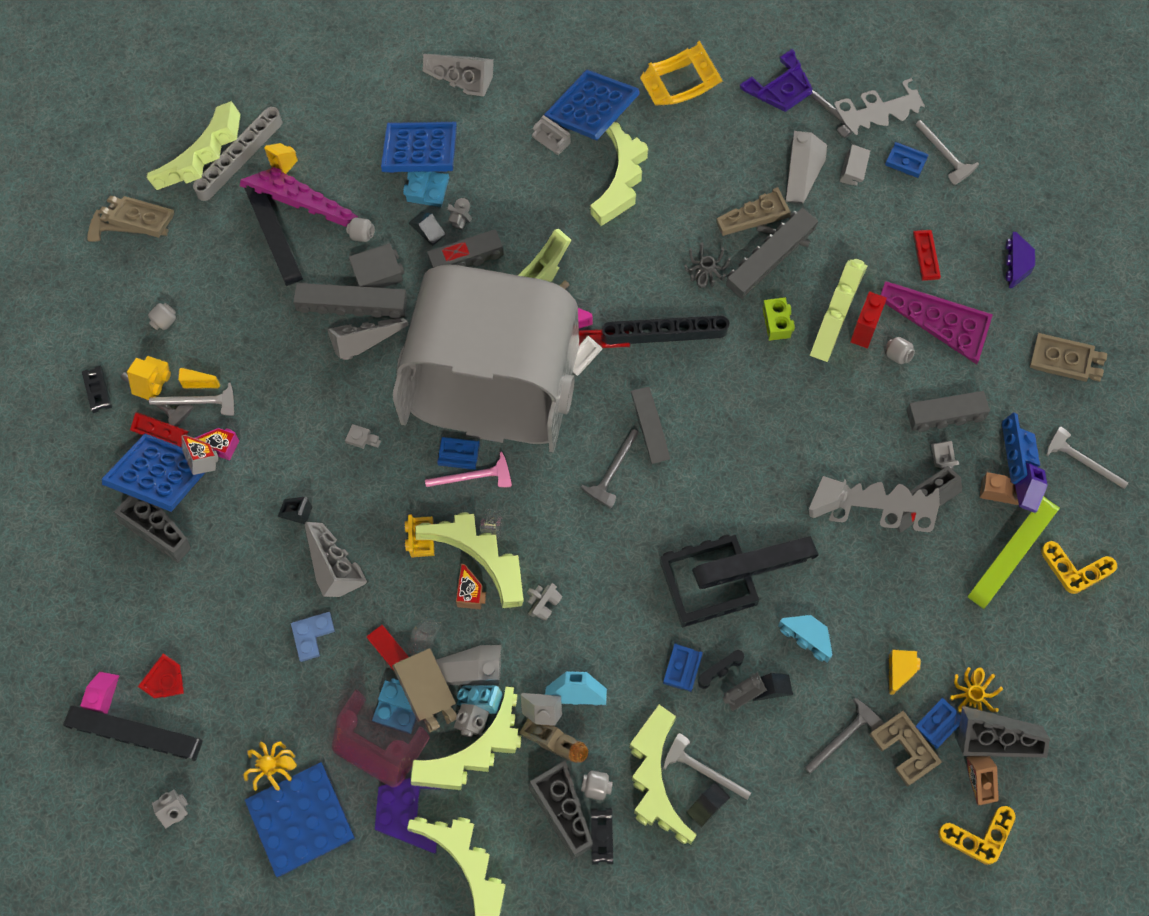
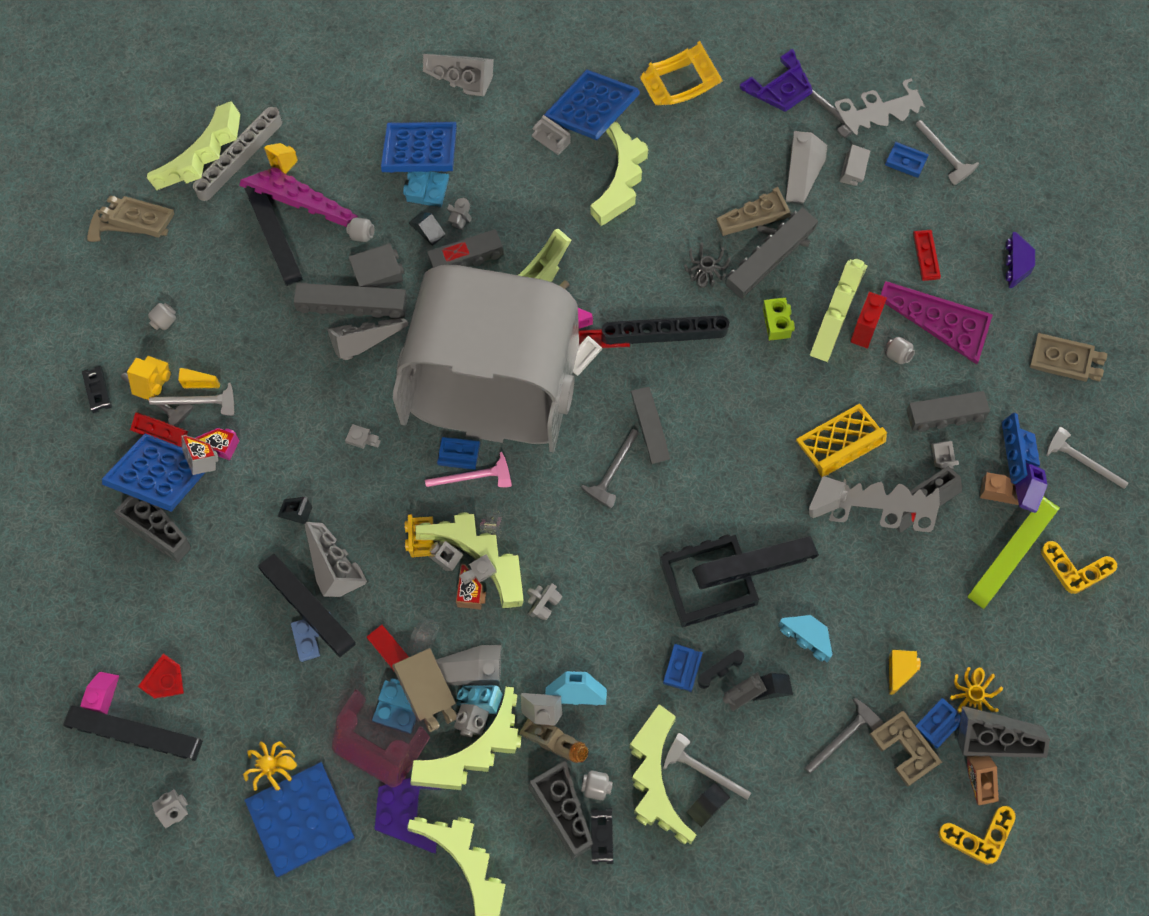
none -> black beam [258,553,356,657]
none -> light grey brick [429,541,463,571]
none -> light grey plate [459,554,497,584]
none -> yellow fence [796,404,887,477]

